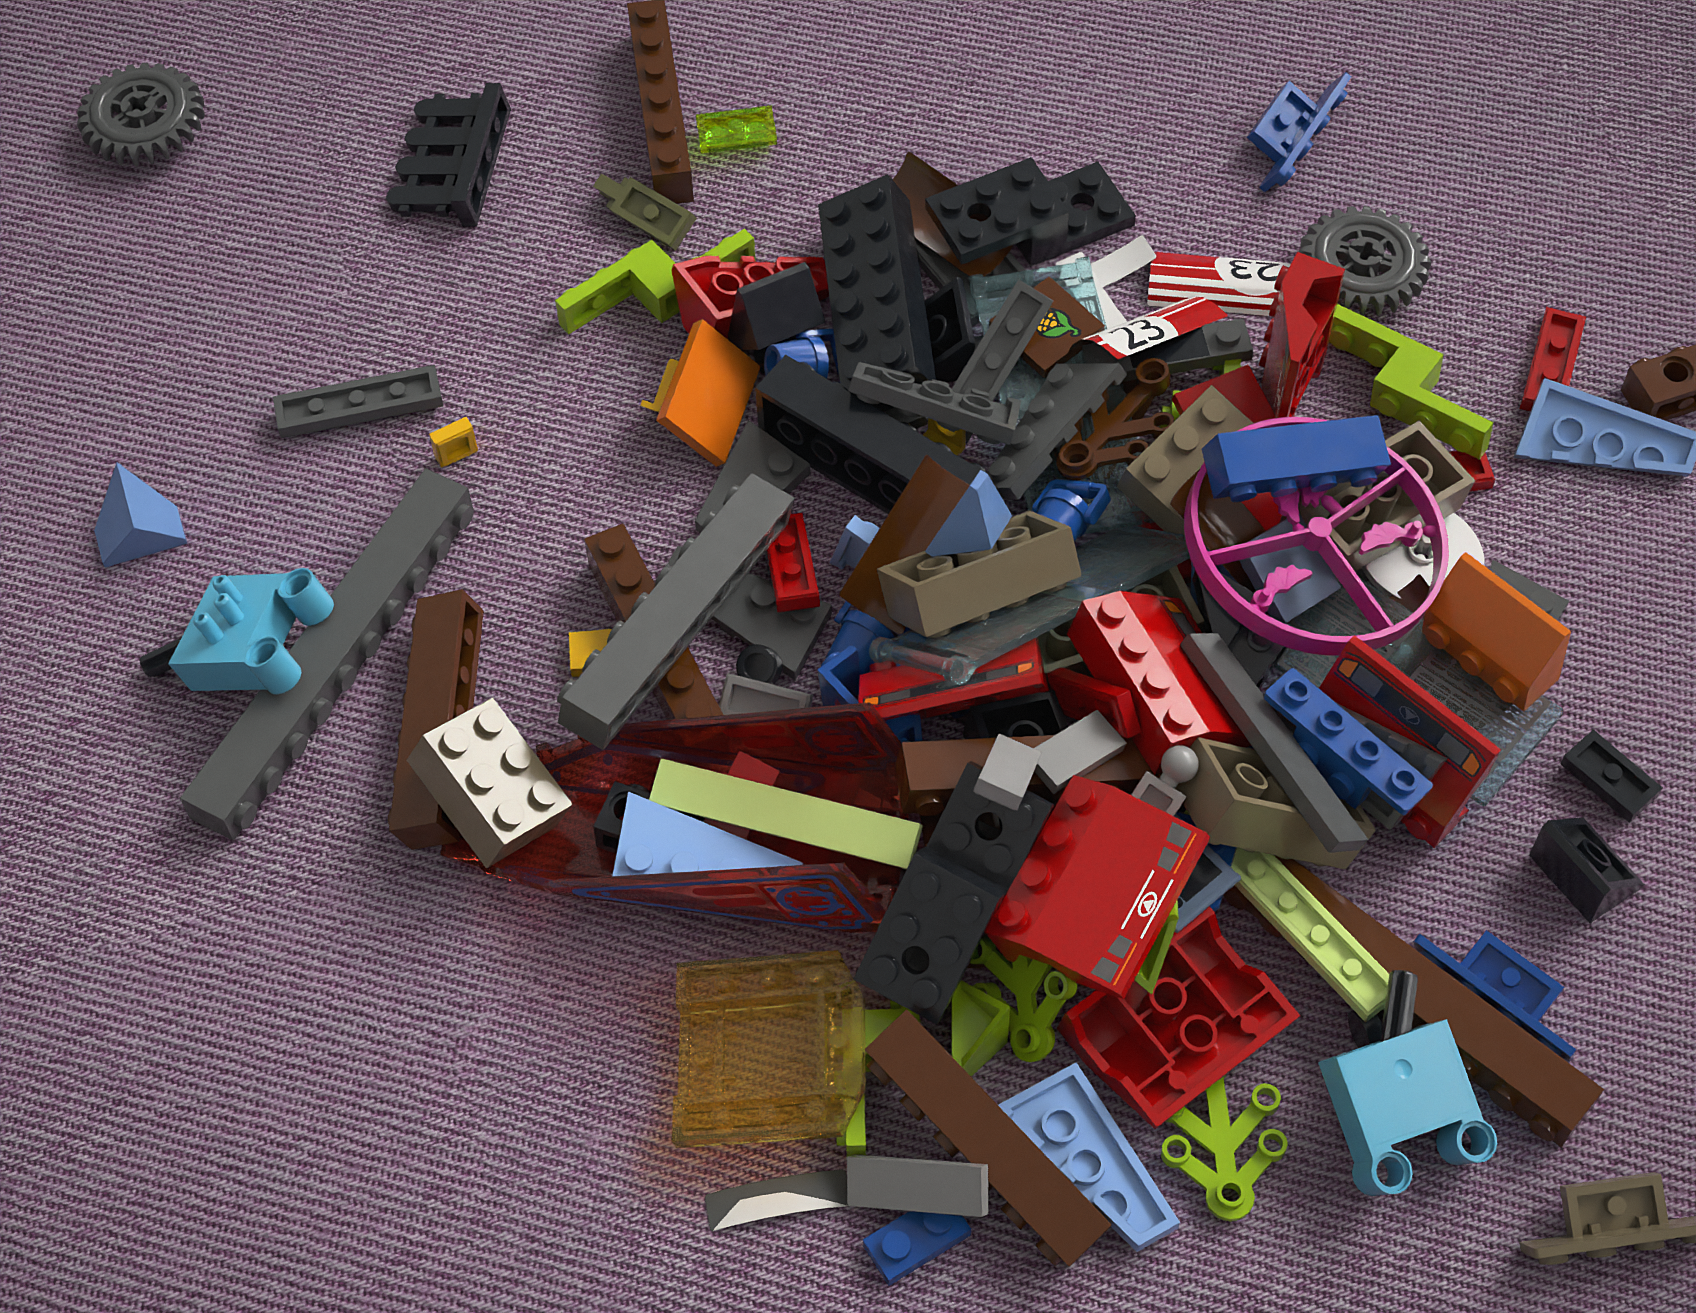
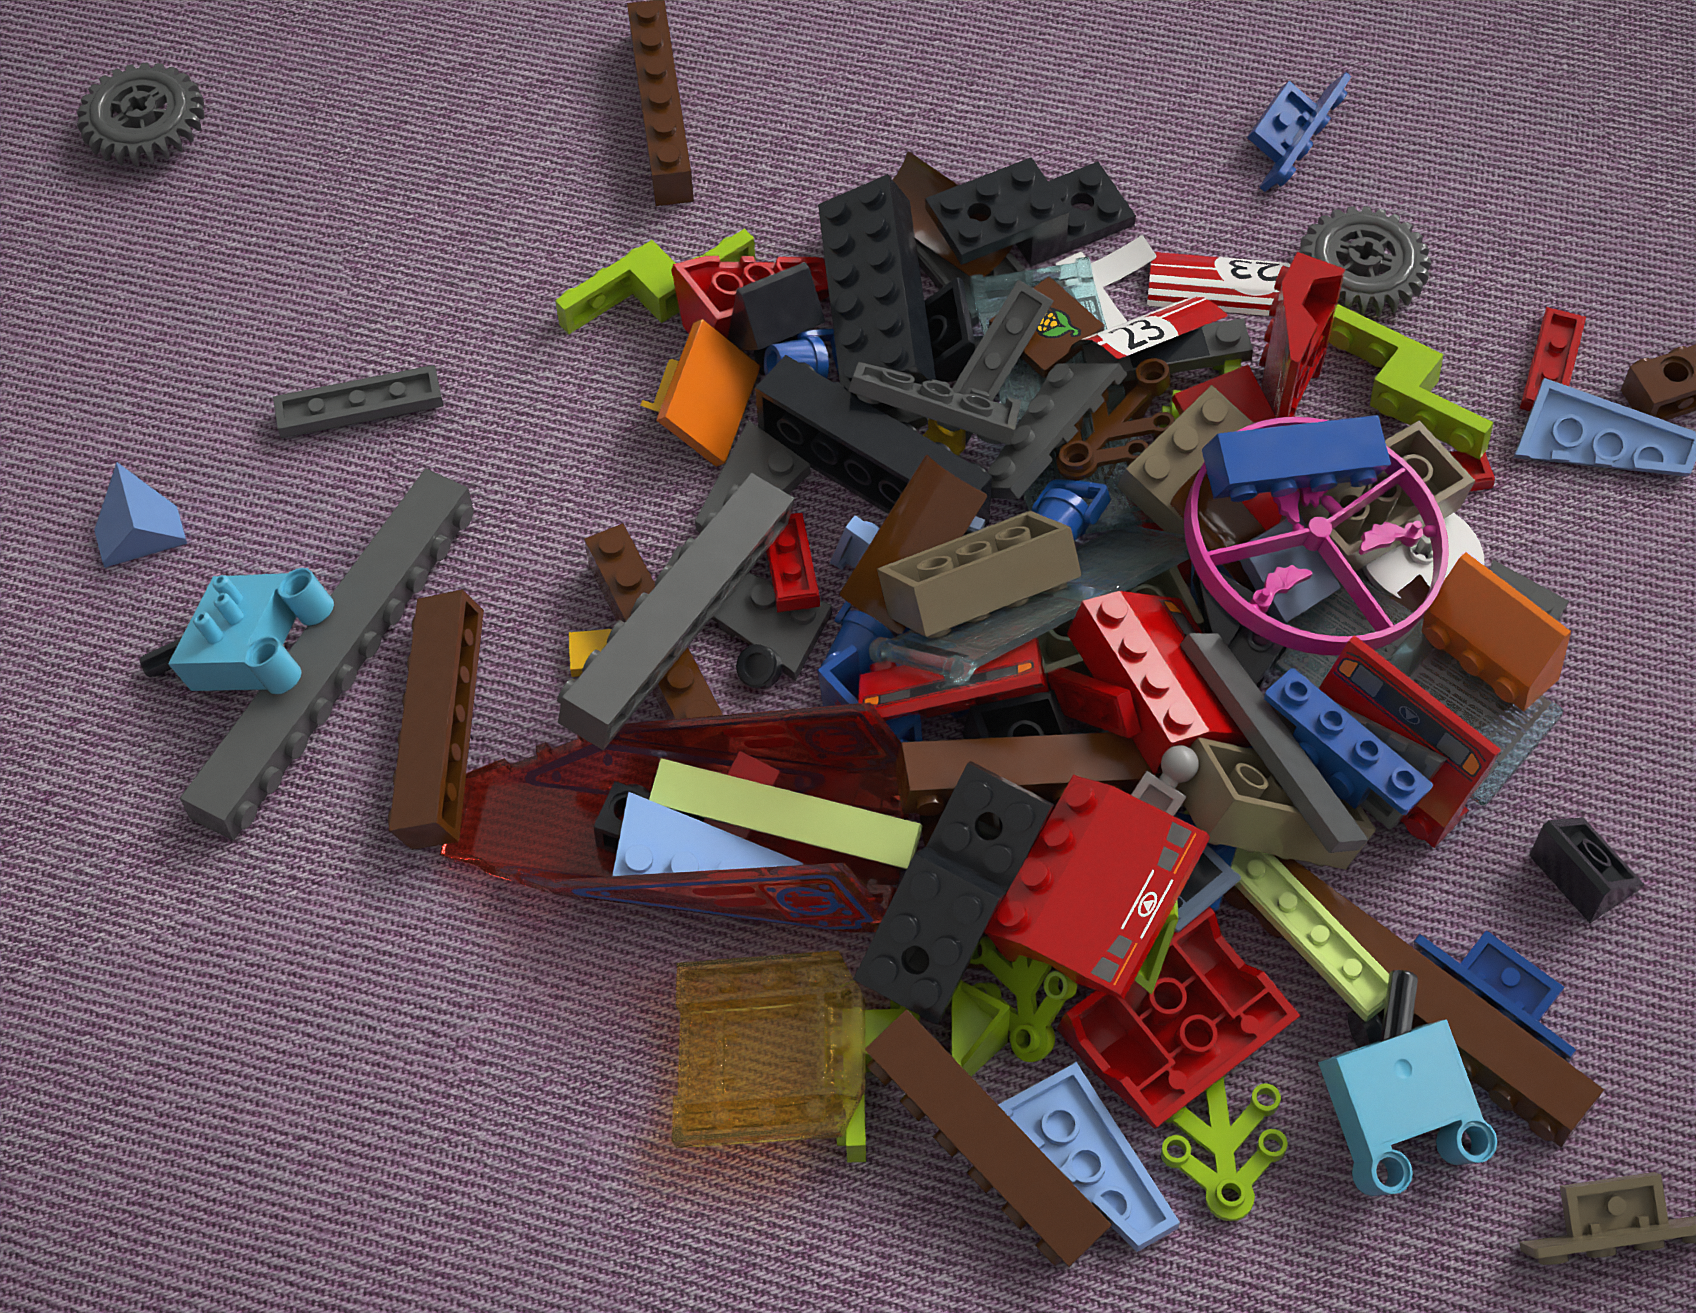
black fence [386,83,511,227] -> none
brick [406,697,573,868] -> none
yellow tile [429,417,478,468] -> none
olive hinge [593,173,697,251] -> none
clear neon green plate [696,105,777,154] -> none
sticker [705,1169,848,1231] -> none
light grey tile [719,673,813,737] -> none
light grey tile [847,1154,989,1217] -> none
blue plate [863,1211,971,1286] -> none
medium blue slope [925,470,1012,557] -> none
light grey tile [973,734,1042,811] -> none
light grey tile [1034,710,1126,794] -> none
black plate [1560,729,1663,823] -> none

